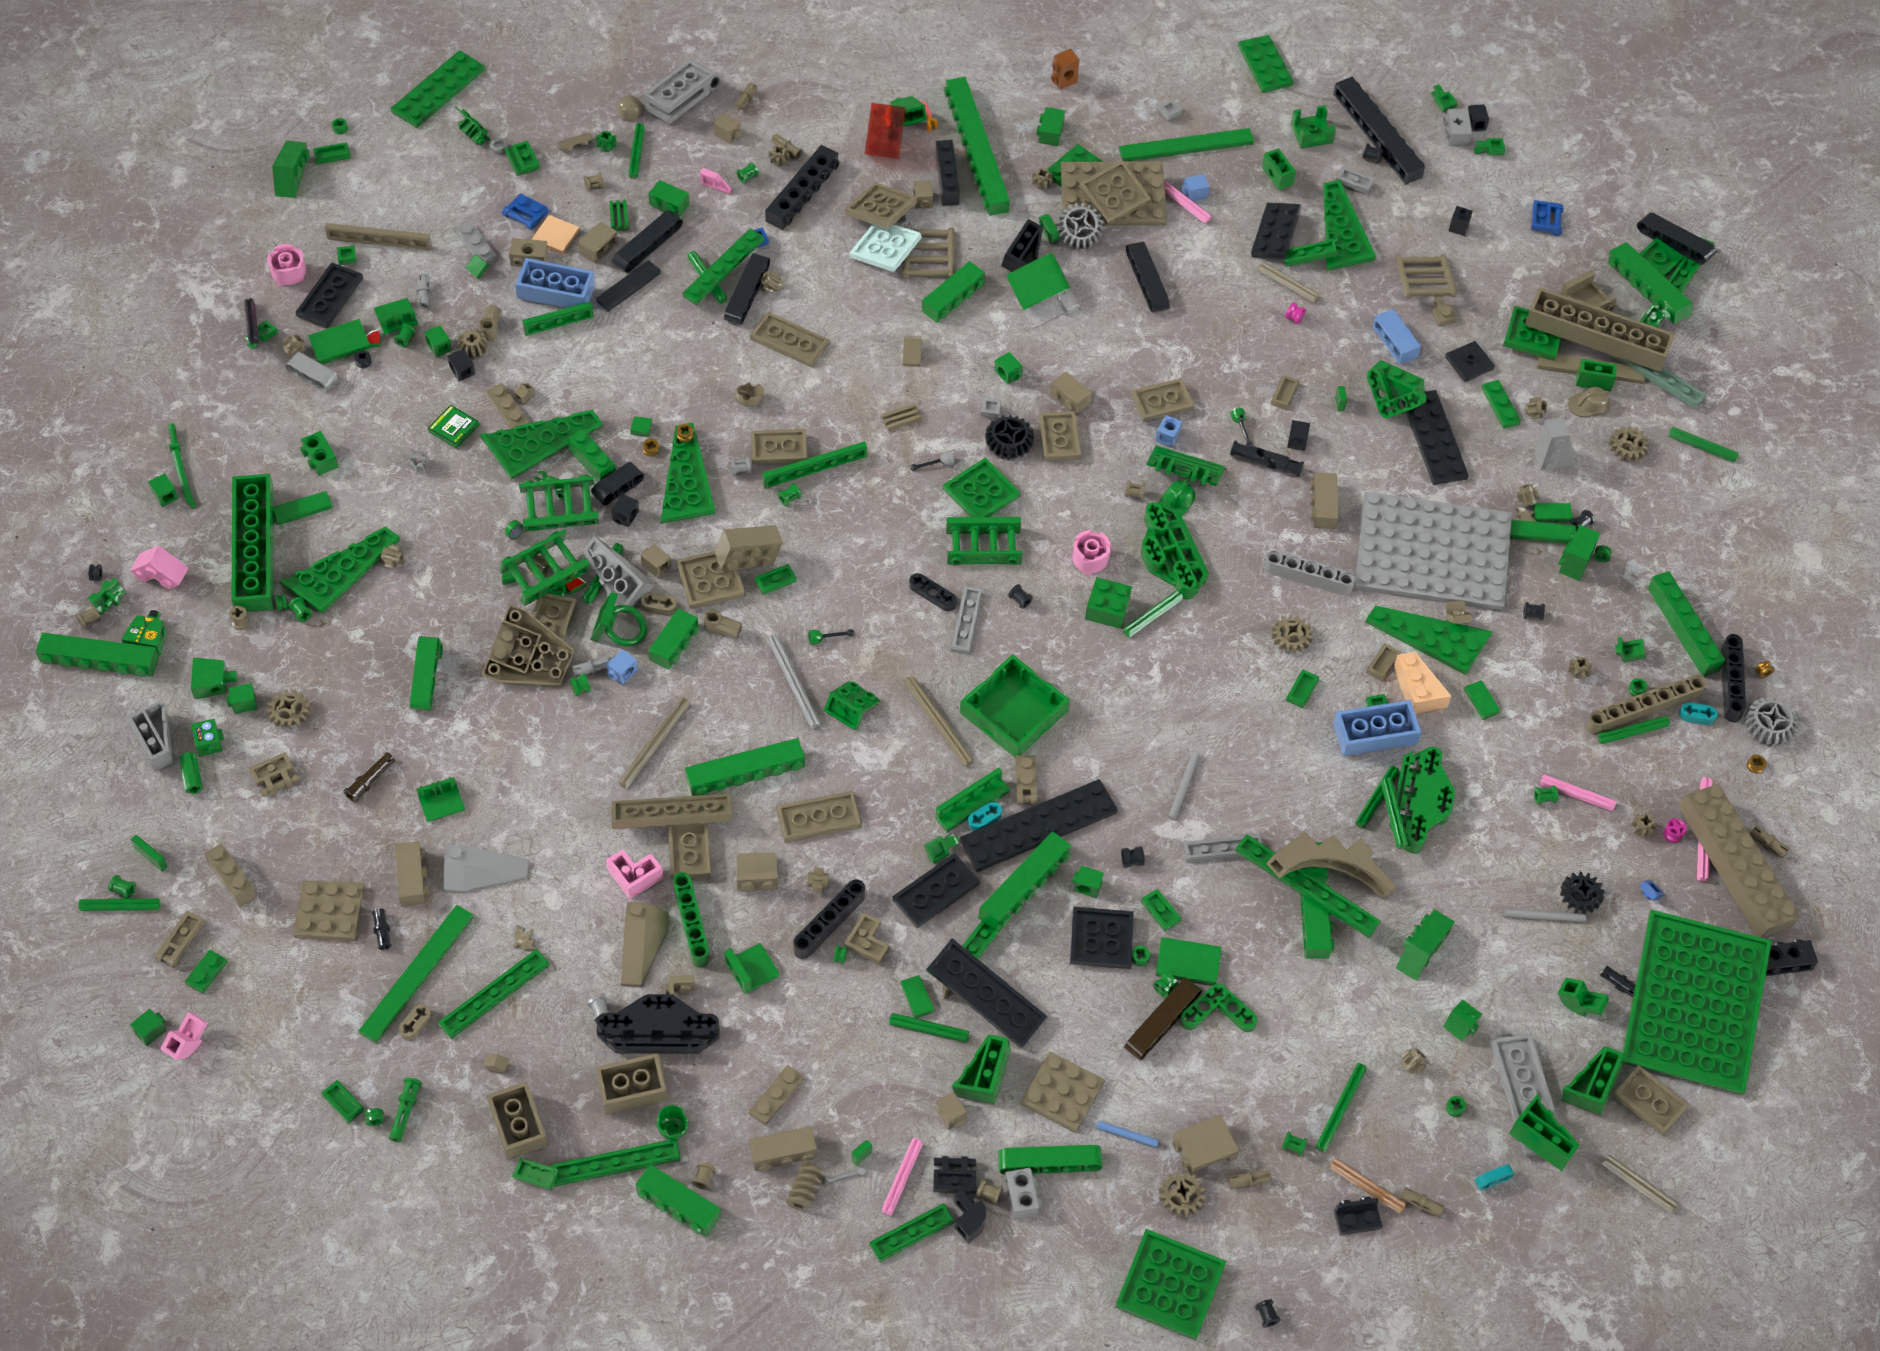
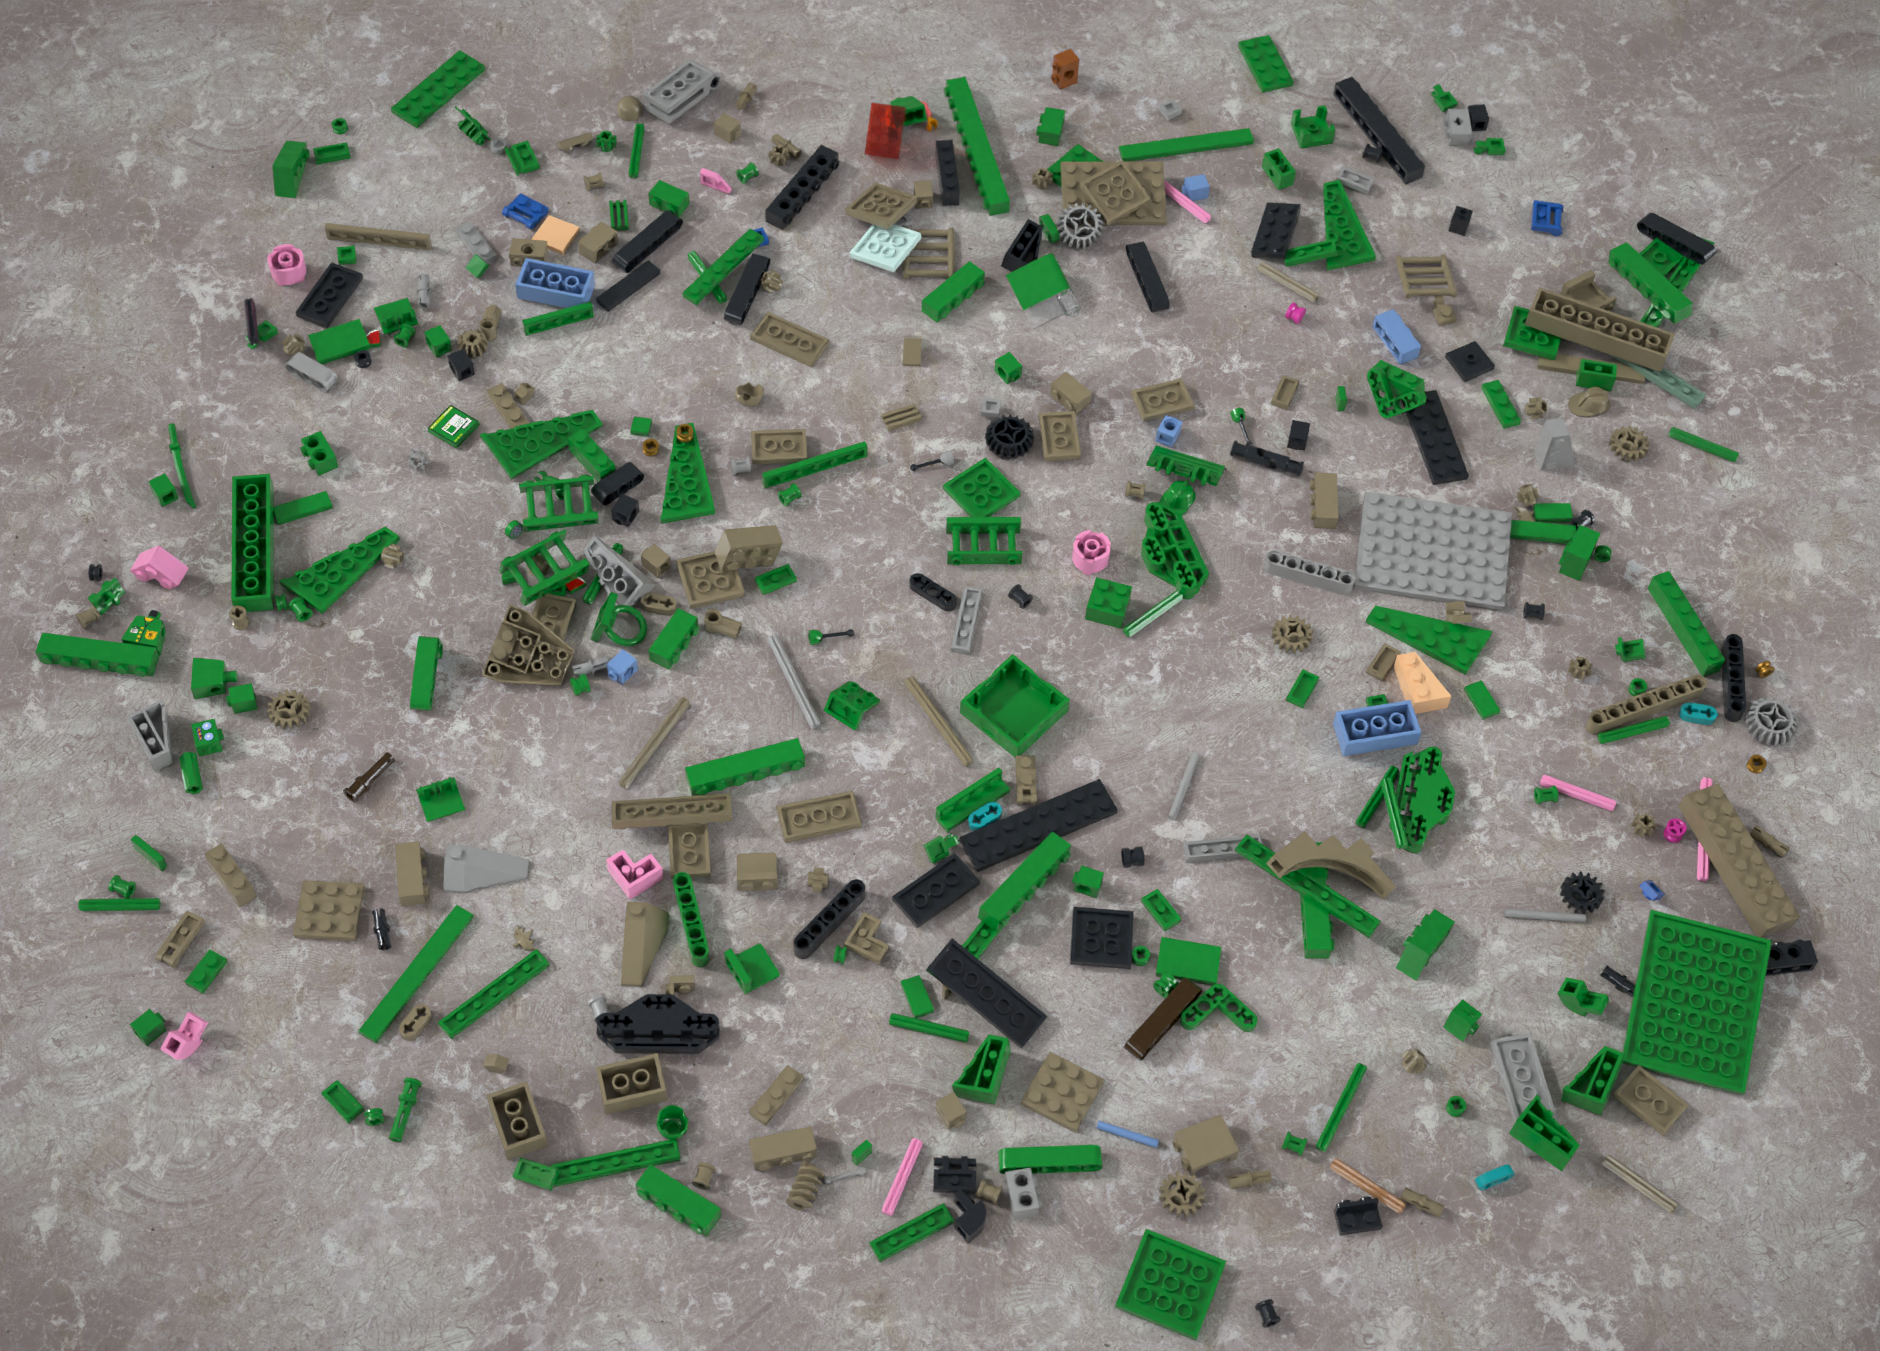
dark tan plate [249,752,300,797] -> none

